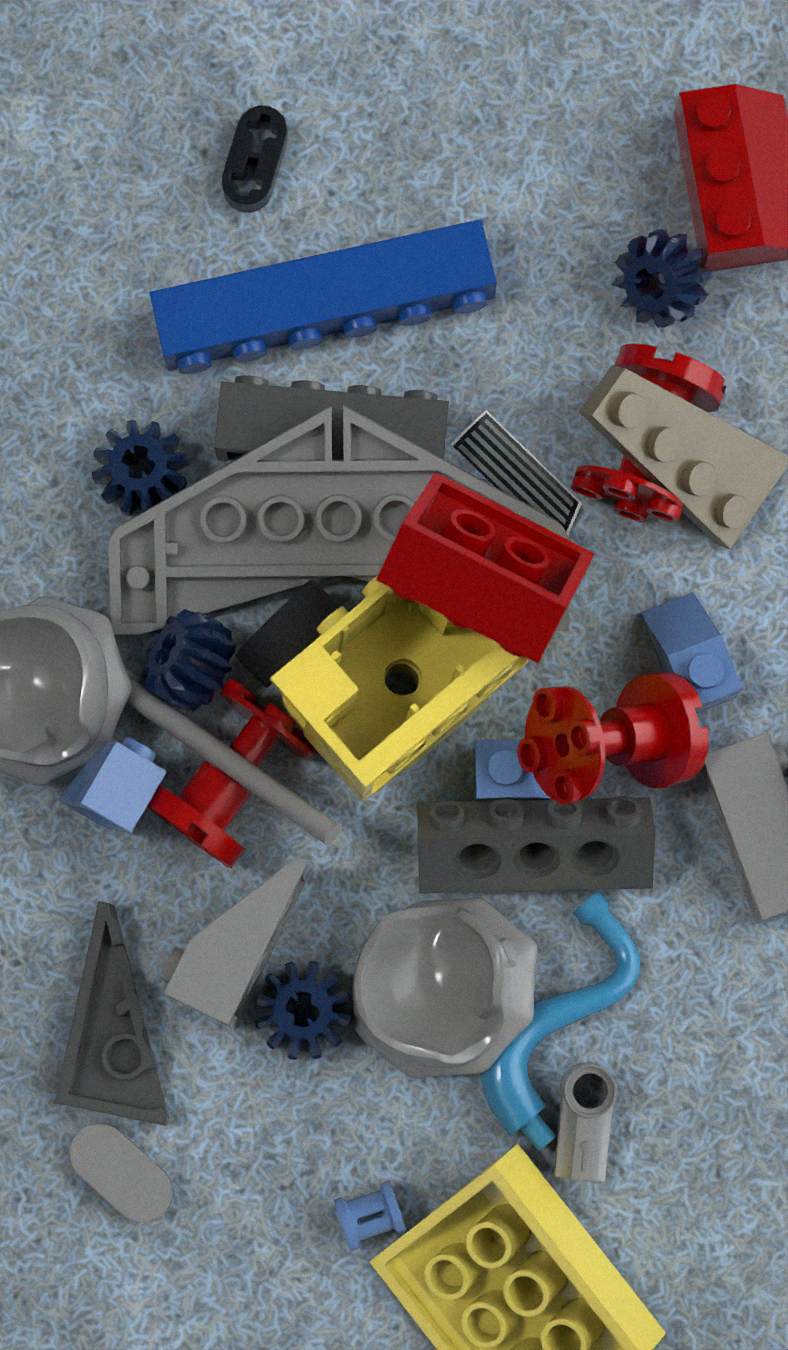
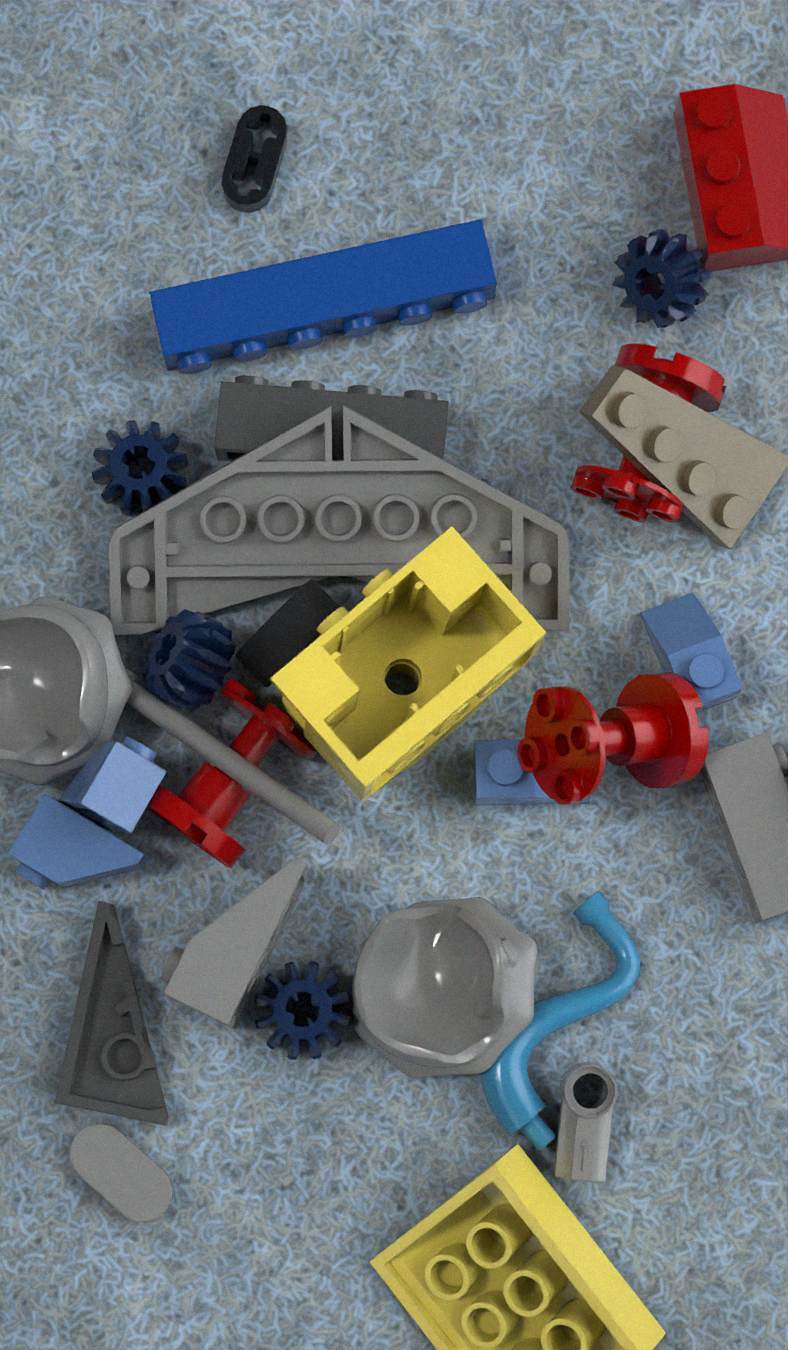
medium blue bush [334,1180,407,1251] -> none
red slope [376,472,595,663] -> none
dark grey brick [417,796,655,894] -> none
sticker [451,410,582,535] -> none
none -> medium blue slope [7,794,148,890]

